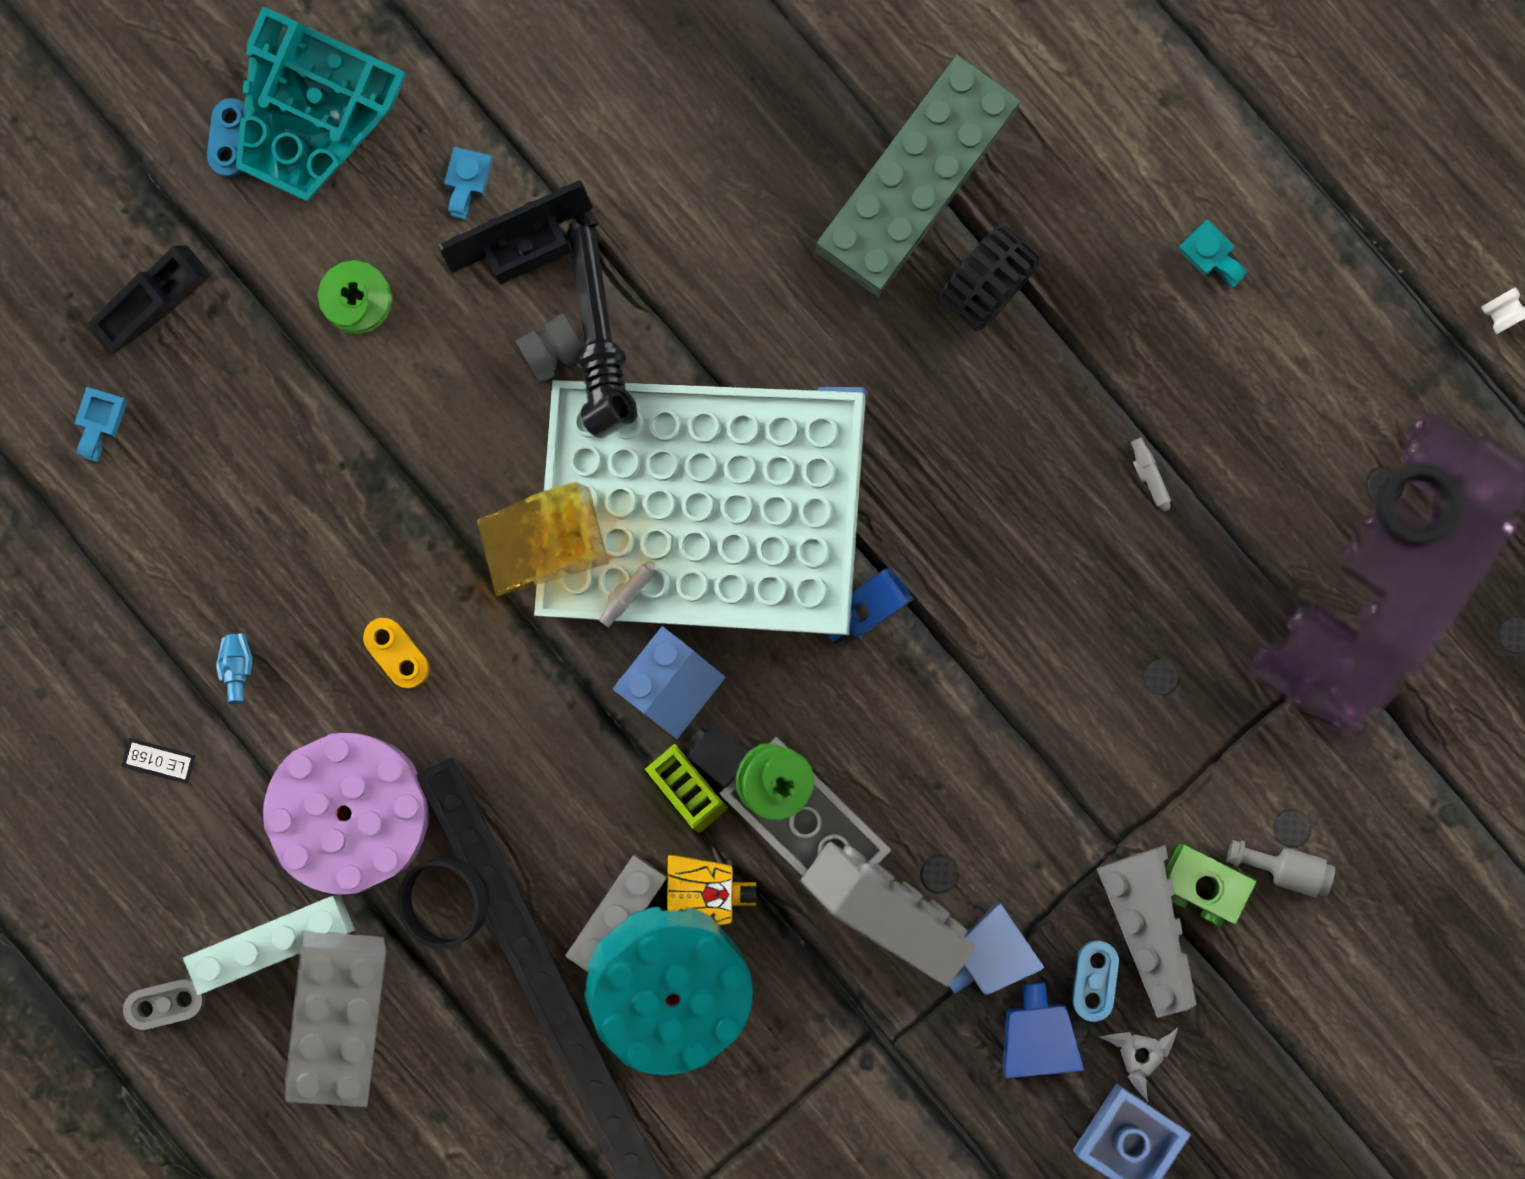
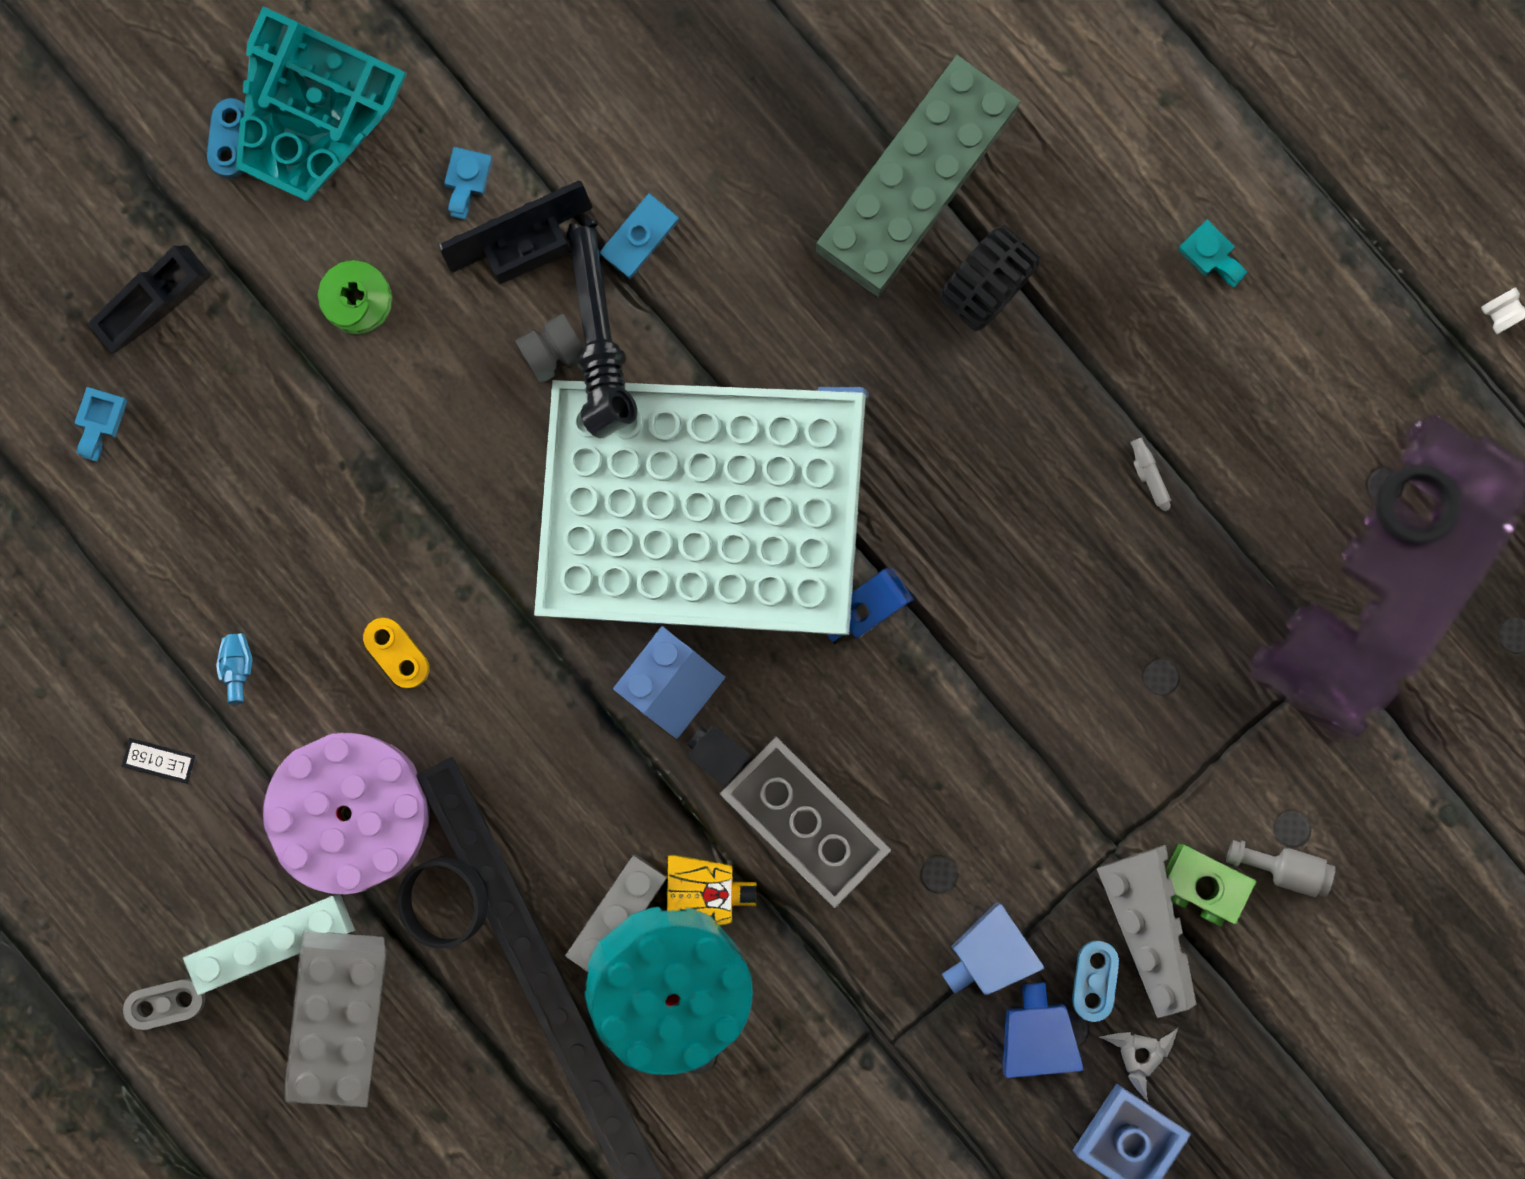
clear yellow slope [477,481,609,596] -> none
light grey piece [599,561,655,628] -> none
lime slope [645,744,729,833] -> none
bright green piece [736,743,814,820] -> none
light grey brick [800,841,976,987] -> none
none -> dark azure plate [599,193,679,280]

